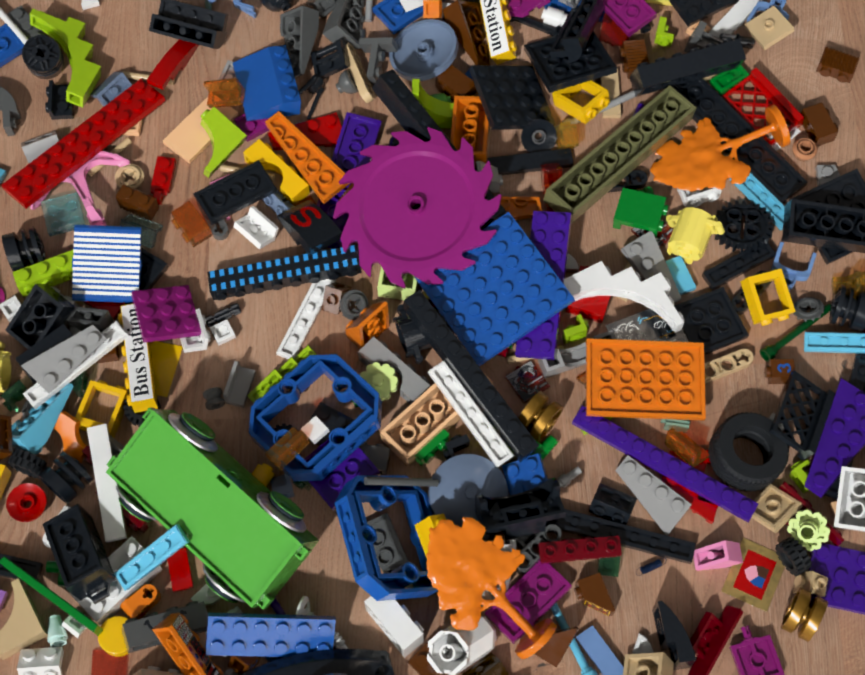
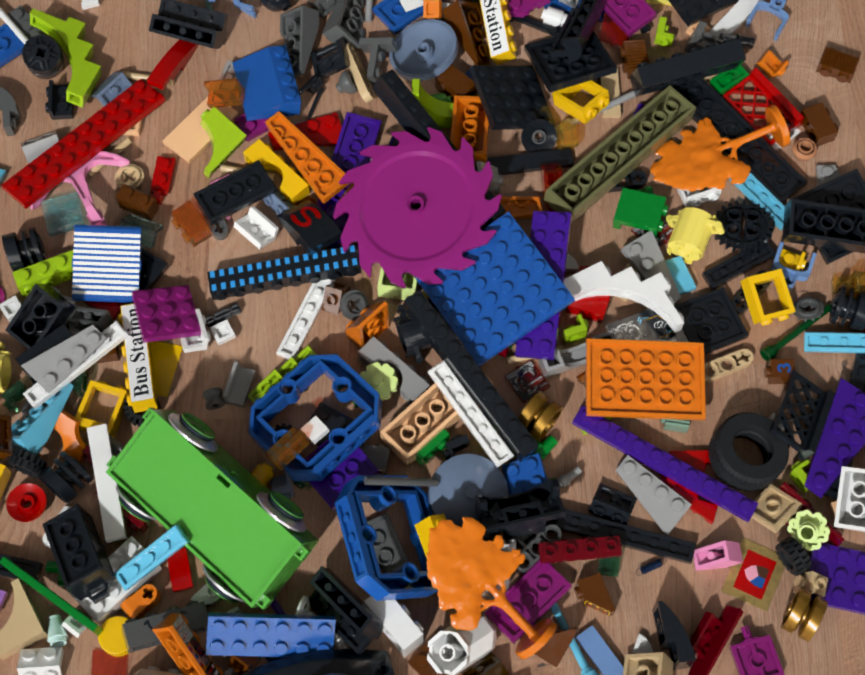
clear orange panel [665,428,709,467] -> none
tan plate [744,6,795,50] -> none
none -> black brick [309,566,384,654]
none -> orange bracket [756,50,789,79]
none -> yellow bracket [779,249,807,271]

